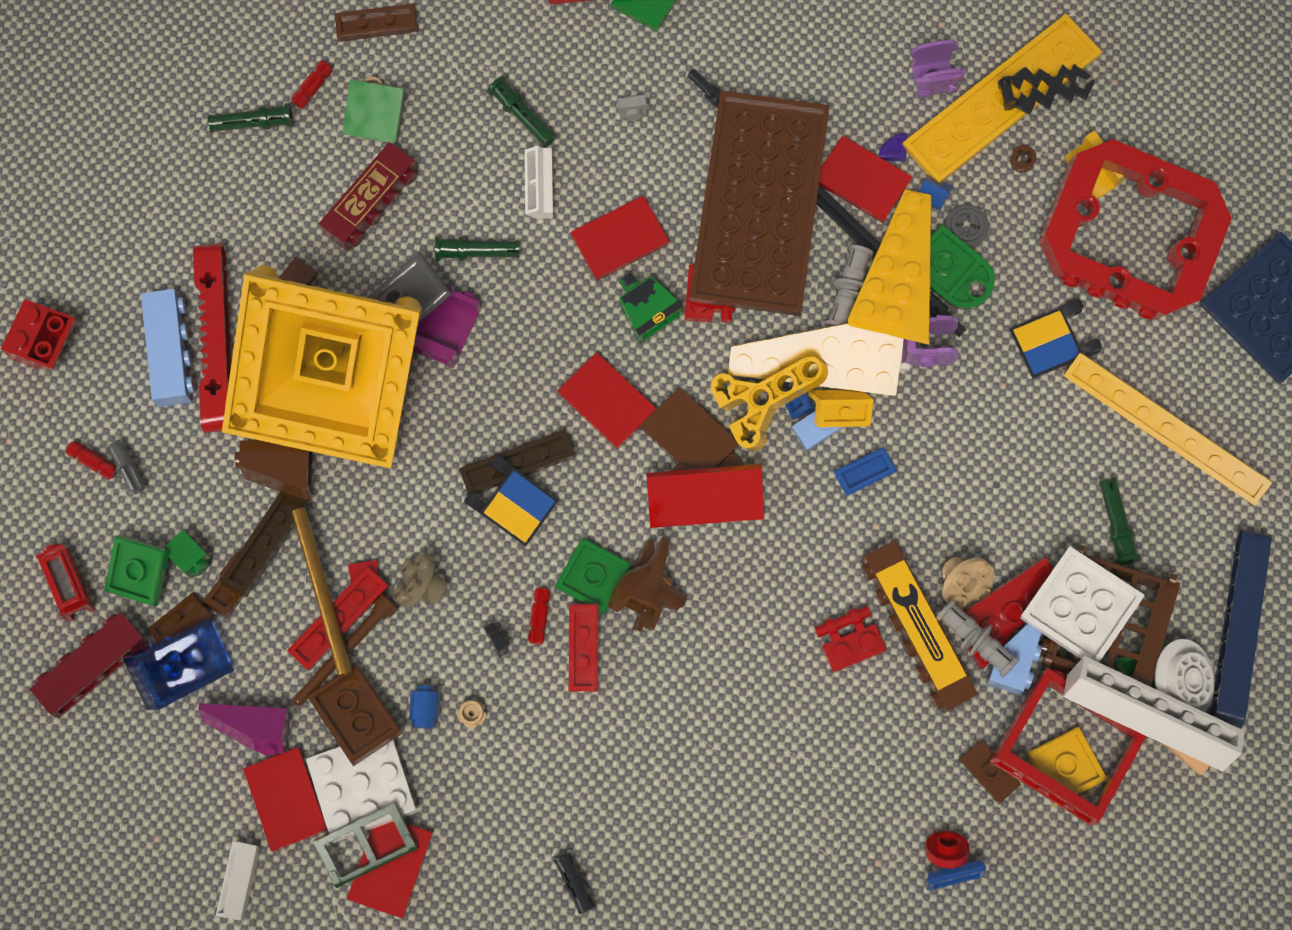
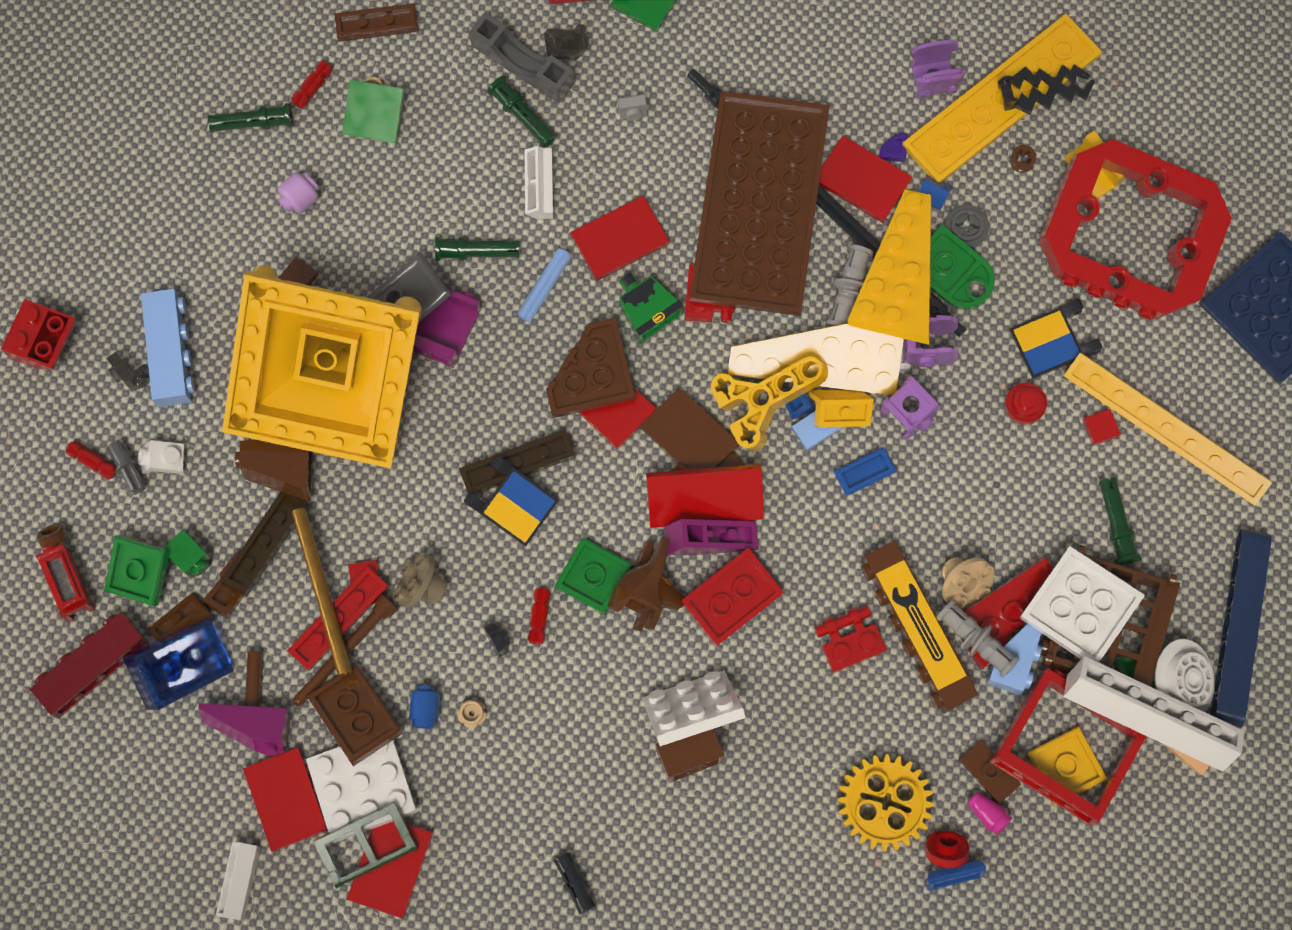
red gear [193,243,231,433] -> none
dark red brick [318,142,418,252] -> none
red tile [568,604,599,692] -> none
none -> reddish brown tile [36,524,68,548]
none -> clear smoke bracket [106,352,150,392]
none -> white bracket [138,440,184,474]
none -> reddish brown piece [245,651,262,707]
none -> lavender head [278,172,319,213]
none -> dark grey arch [469,12,575,103]
none -> light blue axle [518,248,571,322]
none -> clear smoke bracket [544,24,589,60]
none -> reddish brown plate [546,318,635,418]
none -> white plate [642,670,746,746]
none -> reddish brown brick [656,729,725,783]
none -> magenta slope [665,519,759,556]
none -> red plate [680,547,784,647]
none -> yellow gear [837,754,934,852]
none -> medium lavender piece [880,376,941,441]
none -> dark pink cone [967,792,1012,835]
none -> red plate [1004,383,1047,425]
none -> red tile [1082,409,1121,446]

